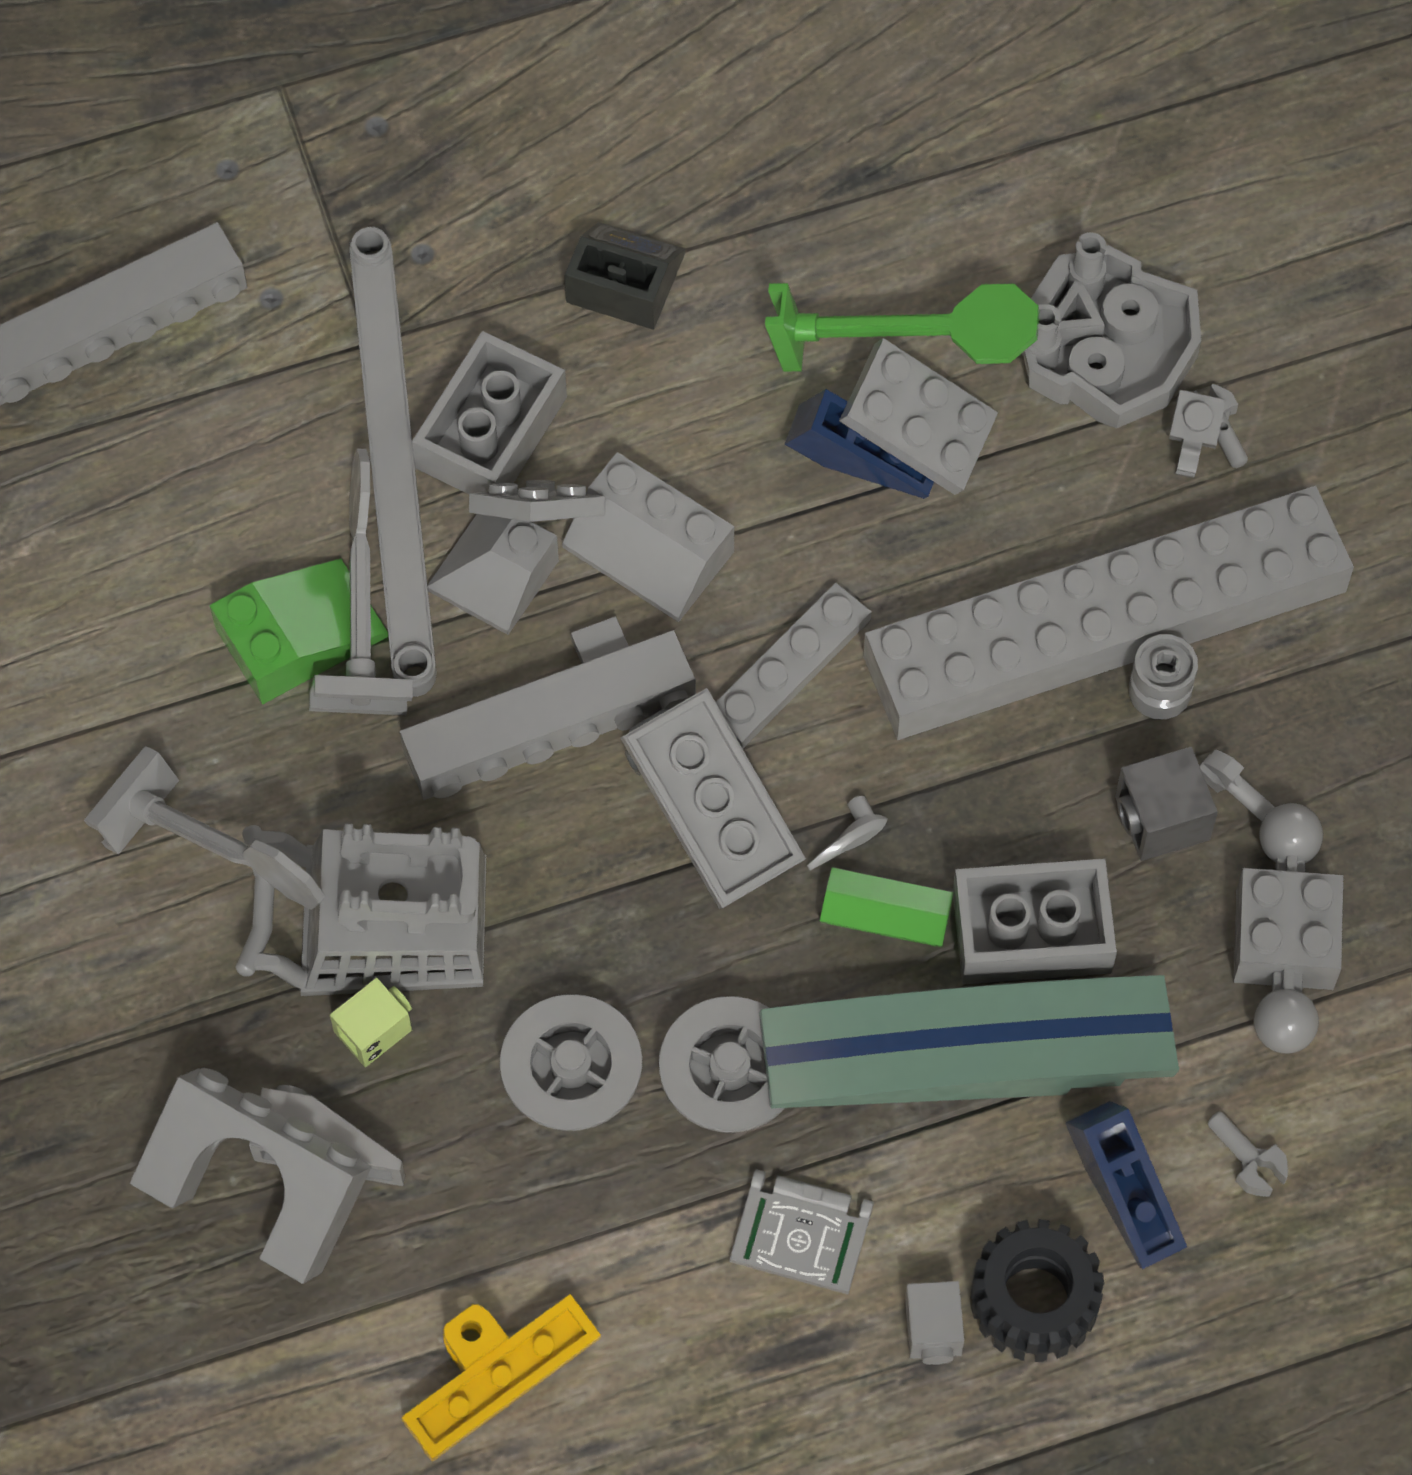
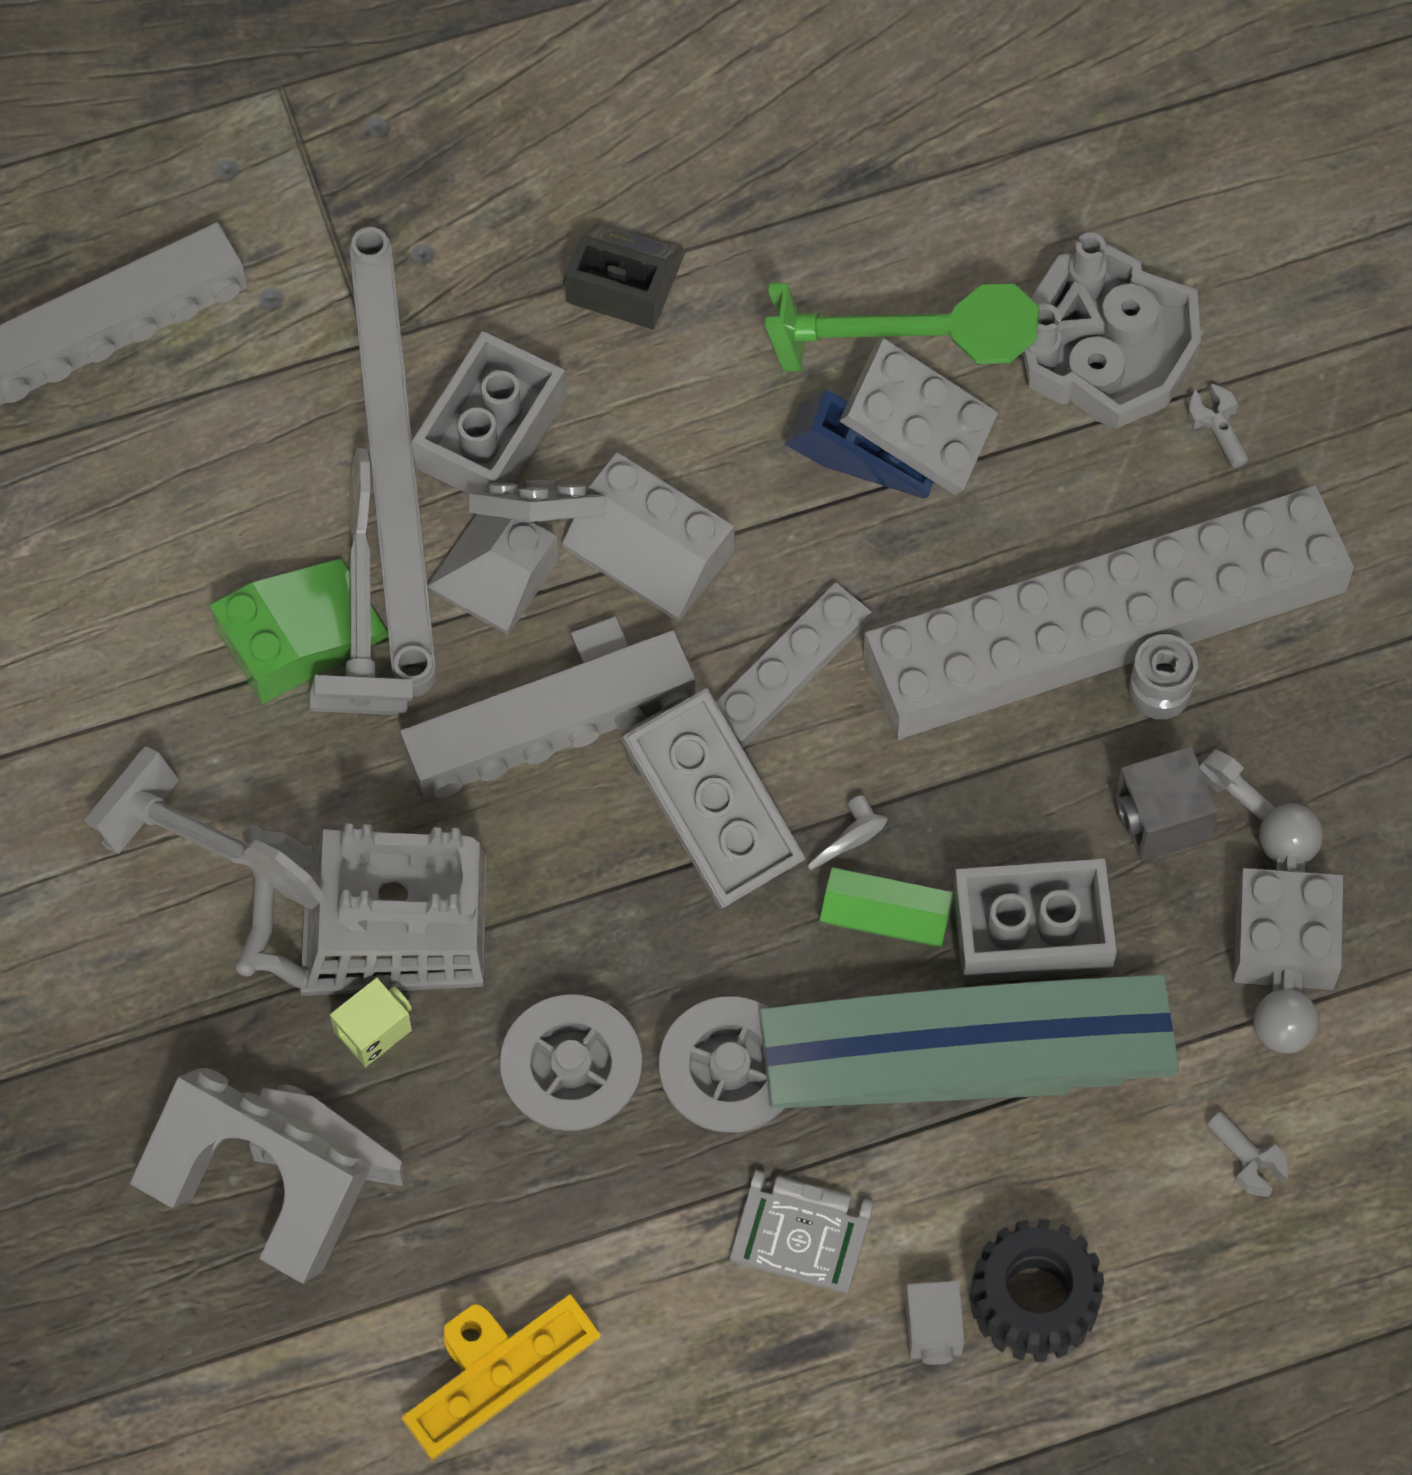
dark blue slope [1065,1101,1187,1269] -> none
light grey plate [1169,390,1226,478] -> none

